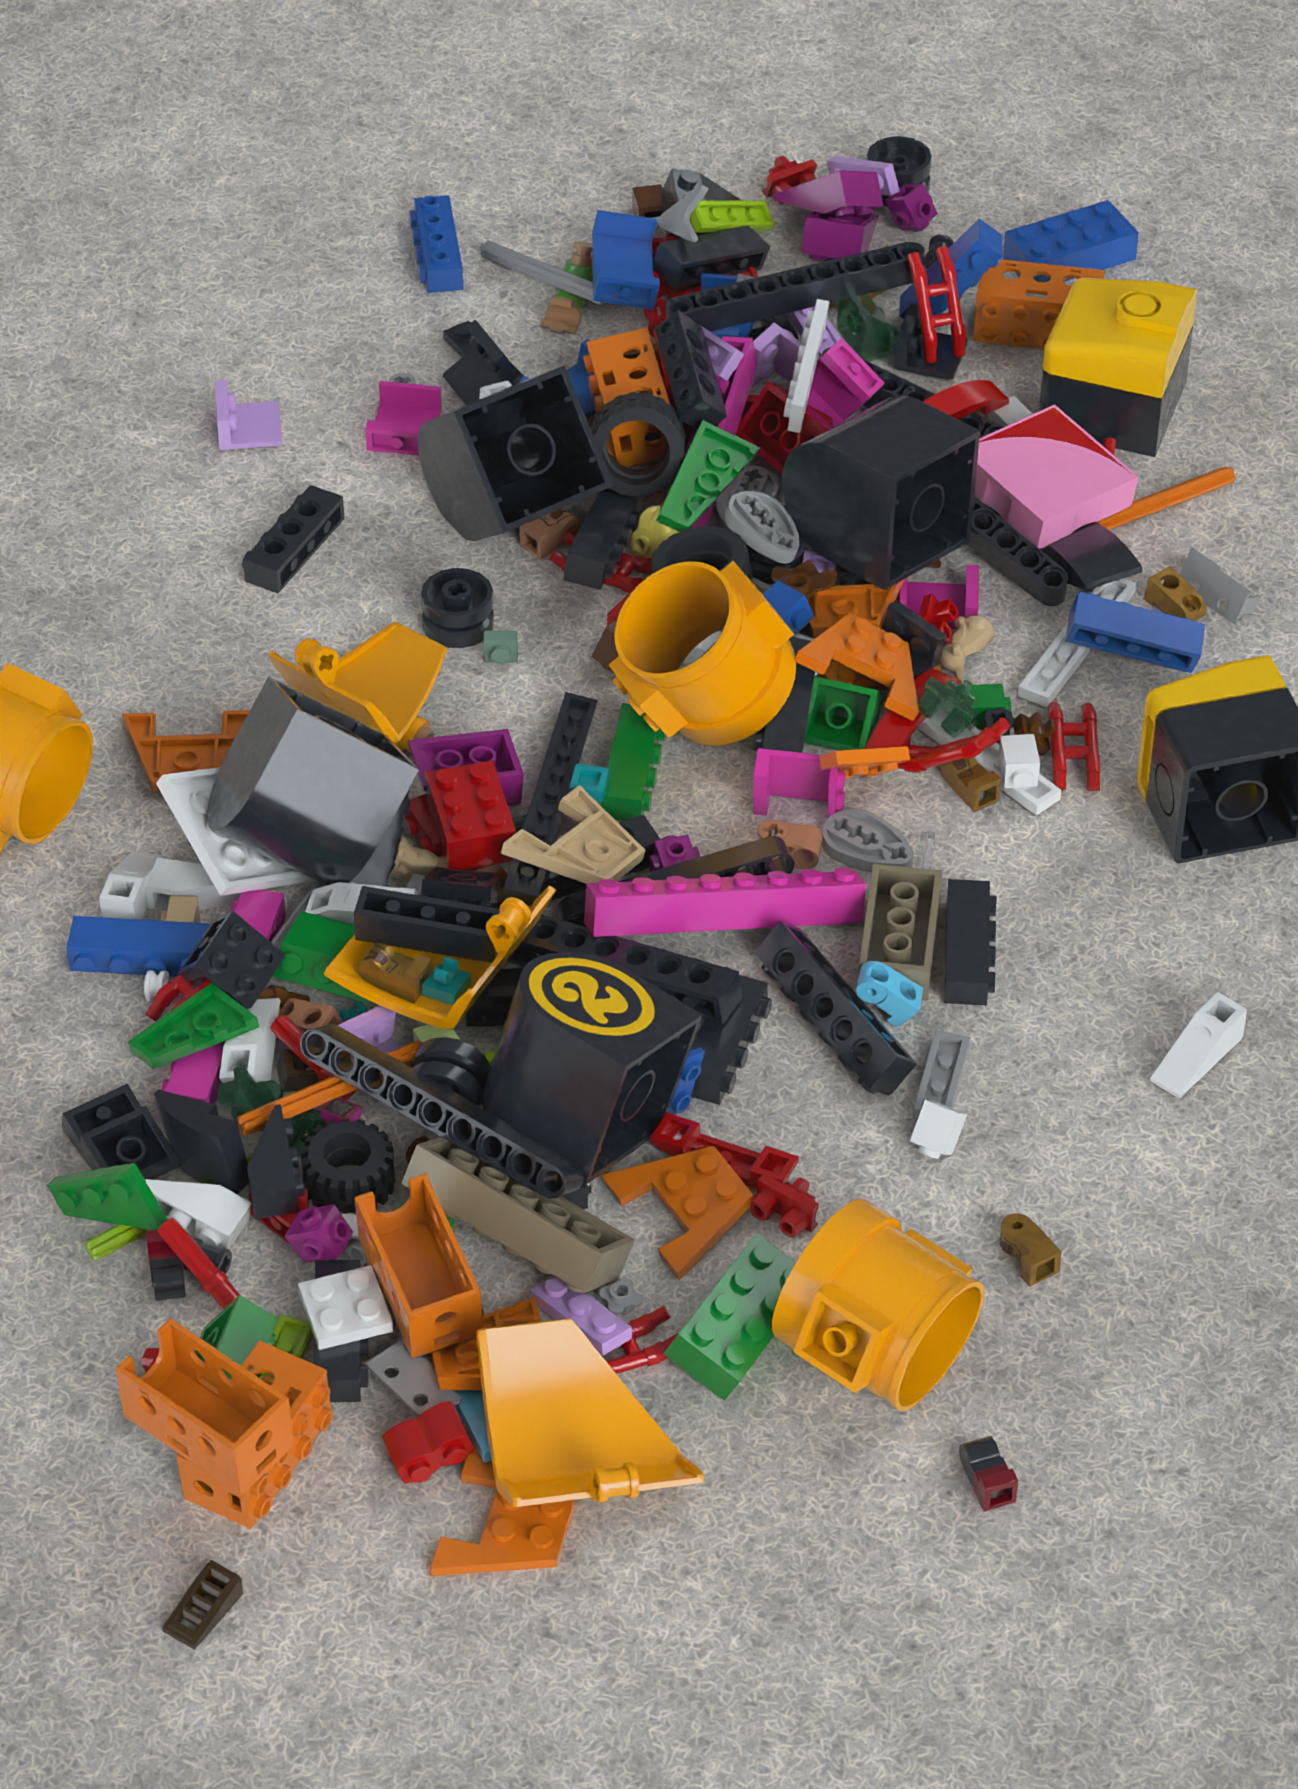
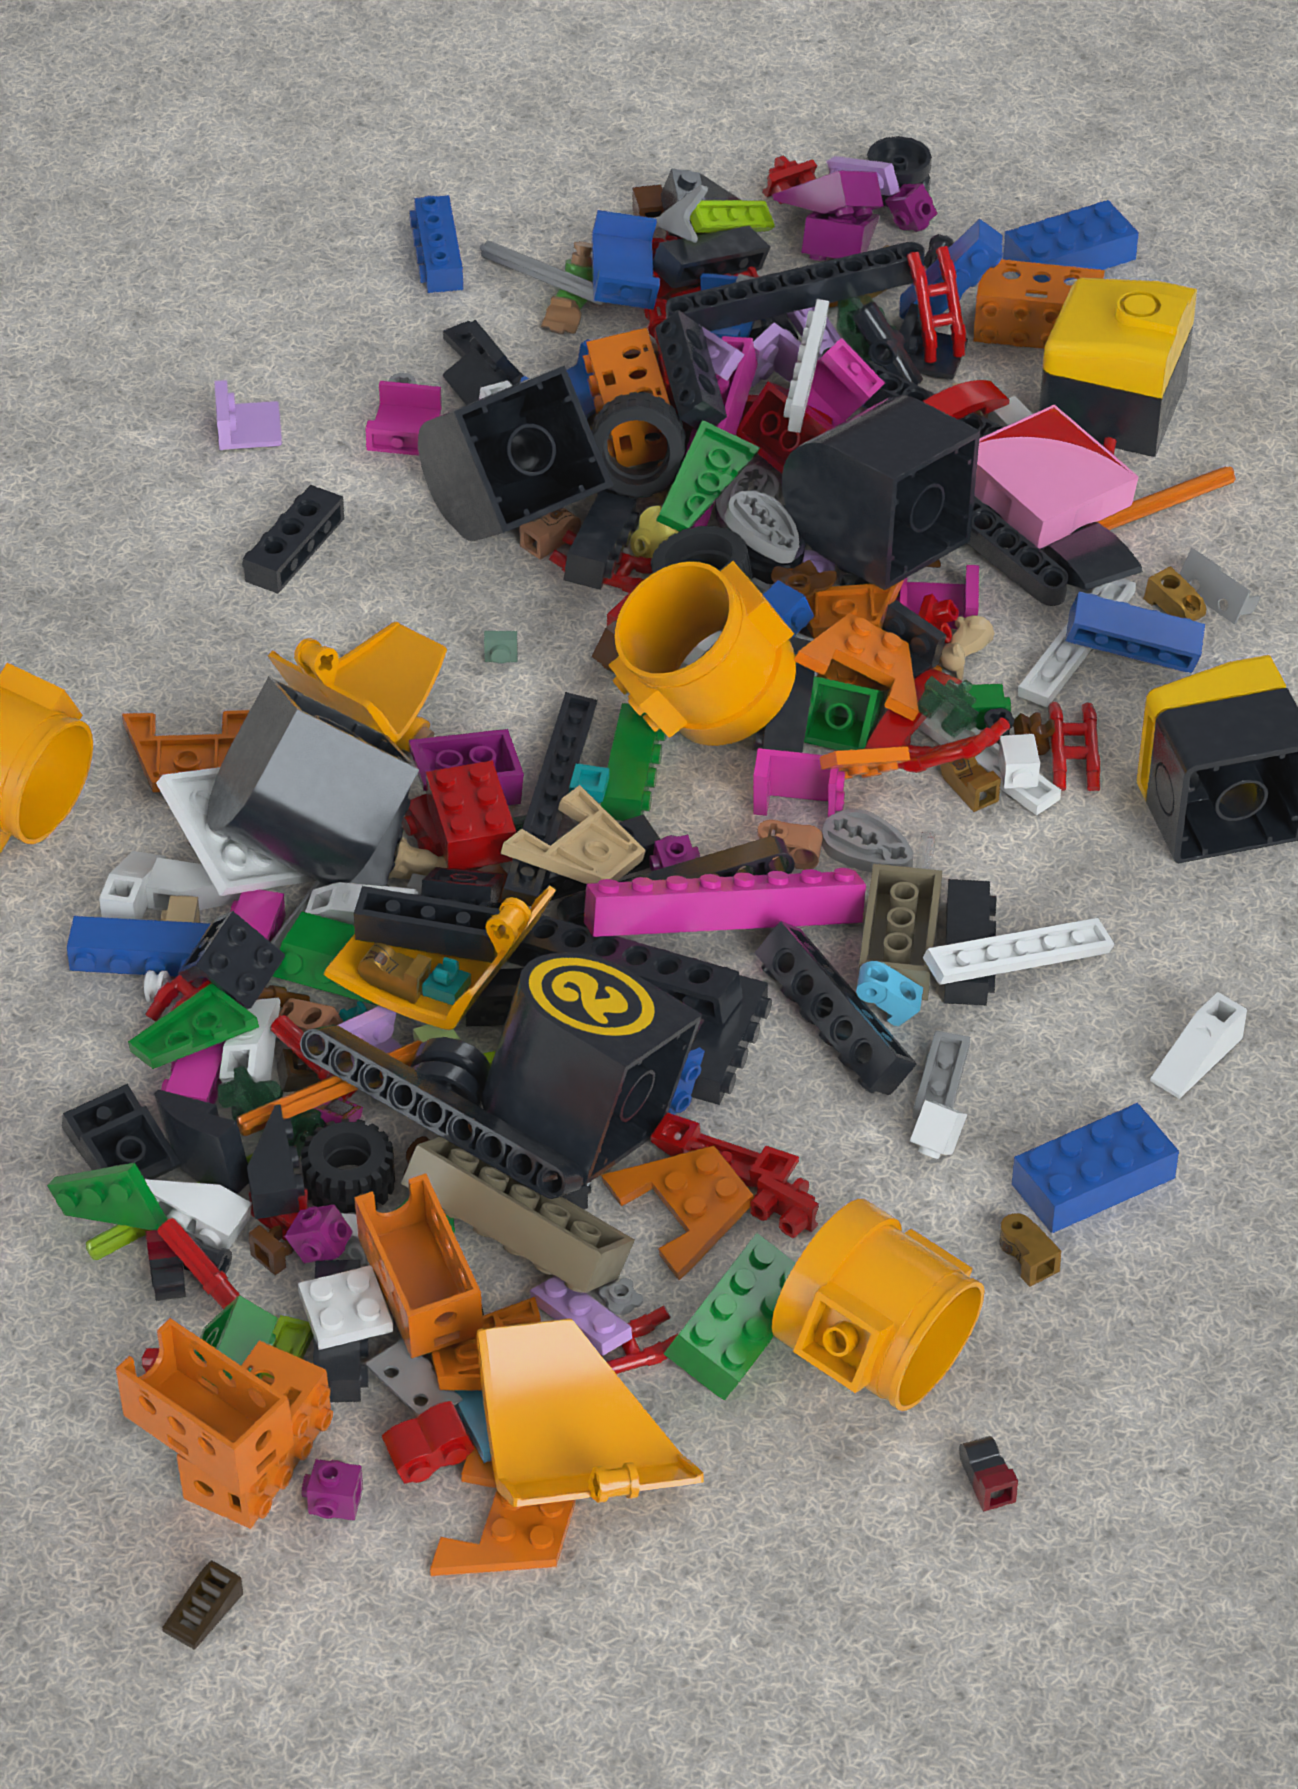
black wheel [421,568,494,648] -> none
none -> reddish brown tile [248,1225,294,1276]
none -> magenta brick [301,1459,363,1521]
none -> black piece [851,301,923,385]
none -> white plate [923,918,1115,985]
none -> blue brick [1012,1102,1179,1233]

